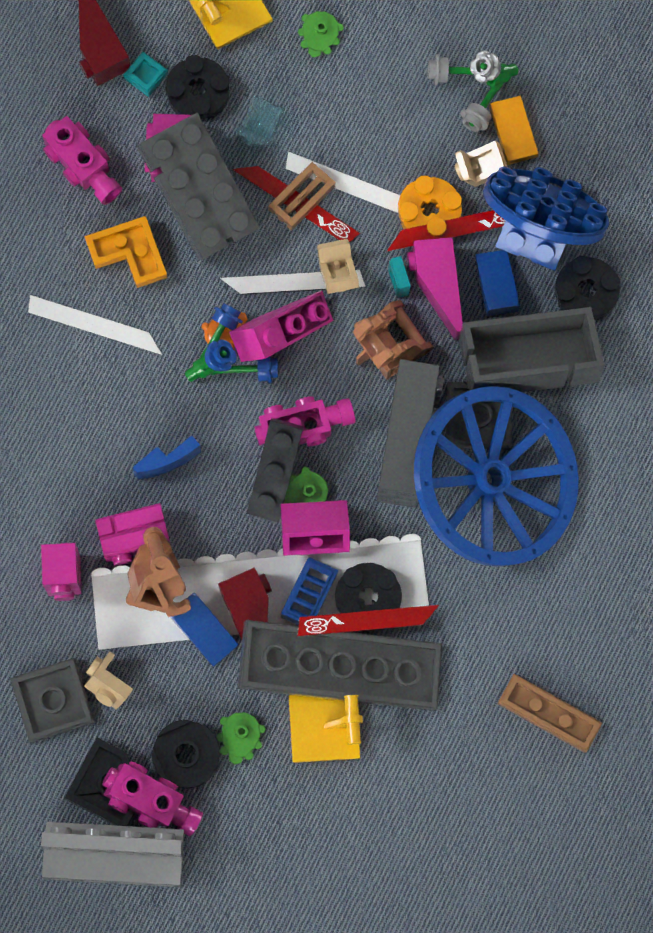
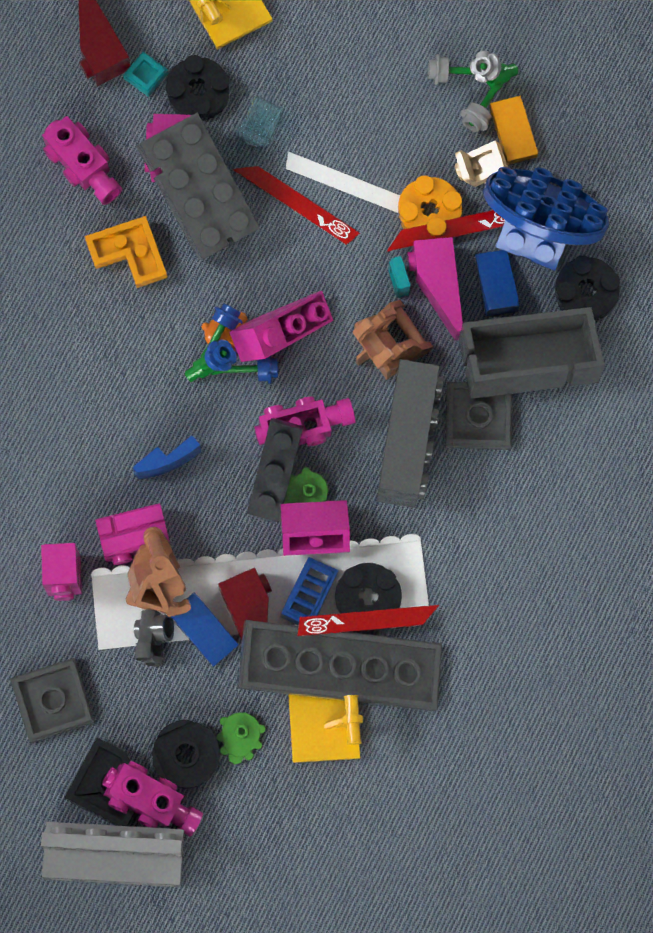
white sticker [28,295,162,355] -> none
tan bracket [84,651,133,710] -> none
white sticker [220,270,365,294] -> none
medium nougat tile [268,162,336,231] -> none
bright green piece [298,11,344,57] -> none
tan bracket [317,239,359,294] -> none
blue wheel [414,386,579,567] -> none
medium nougat tile [497,674,602,753] -> none
none -> dark grey plate [134,610,174,666]

